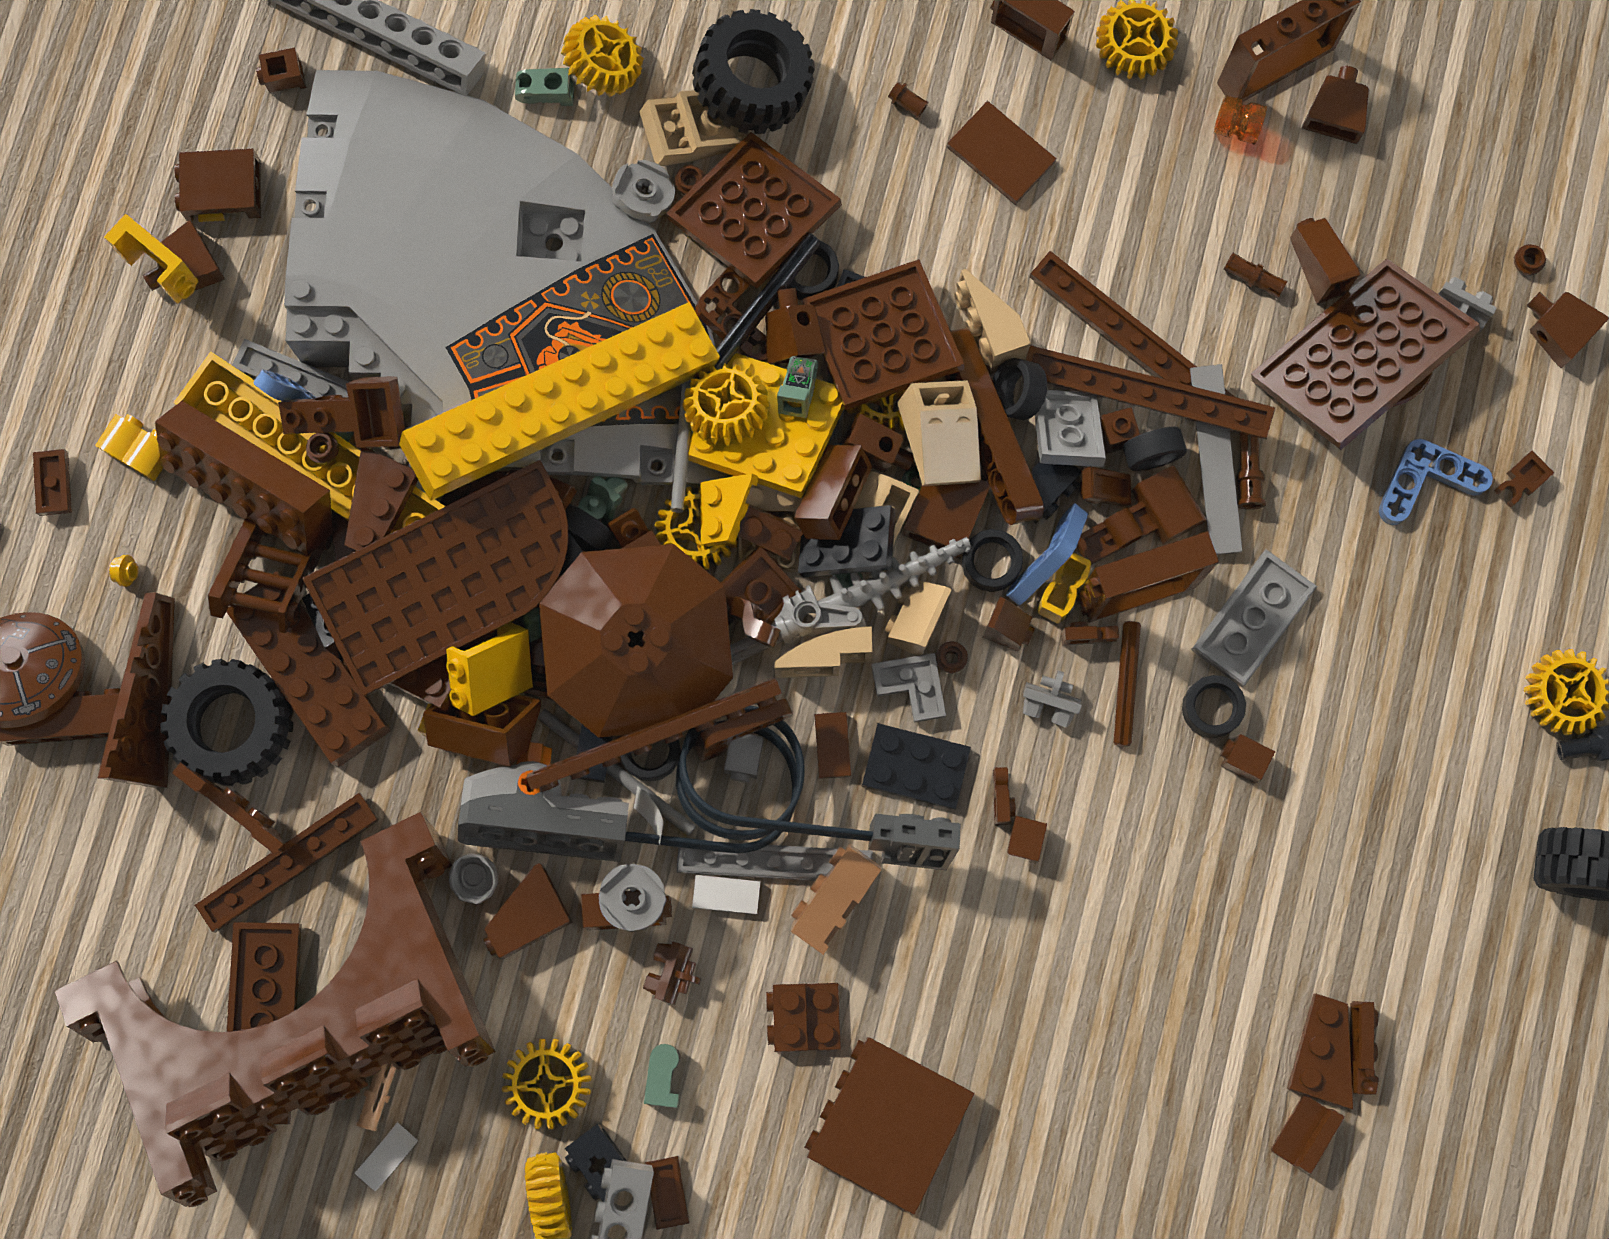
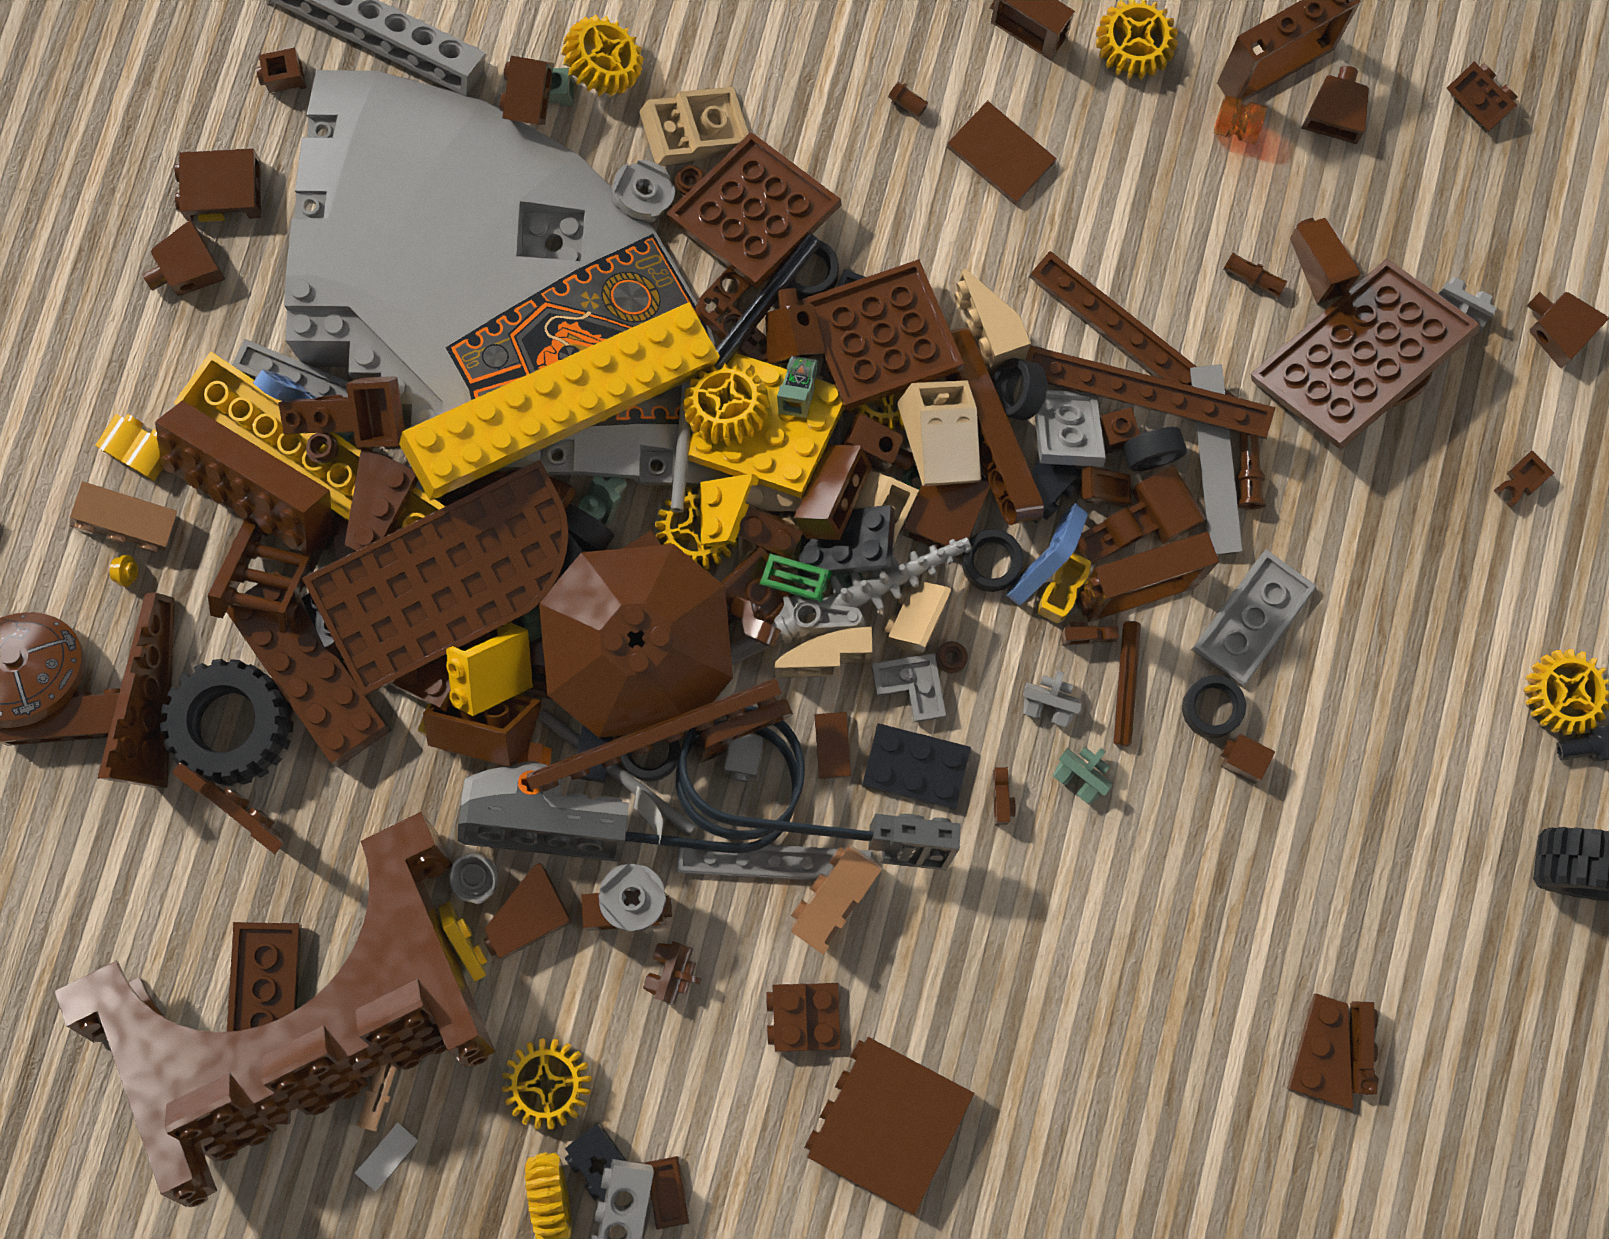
reddish brown plate [33,449,72,516] -> none
yellow panel [104,214,199,304] -> none
reddish brown plate [195,793,379,933] -> none
reddish brown bracket [606,508,649,548] -> none
sand green leg [644,1044,680,1108] -> none
black tyre [692,9,815,134] -> none
white tile [692,875,761,915] -> none
reddish brown slope [983,597,1035,652] -> none
reddish brown panel [1007,816,1047,864] -> none
reddish brown panel [1271,1095,1345,1174] -> none
medium blue beam [1379,439,1493,525] -> none
reddish brown plate [1514,244,1546,275] -> none
none -> medium nougat wedge [69,481,177,553]
none -> yellow wing [439,901,488,982]
none -> reddish brown brick [499,56,554,125]
none -> green tile [760,554,832,603]
none -> sand green hips [1053,747,1113,805]
none -> reddish brown bracket [1446,61,1518,132]

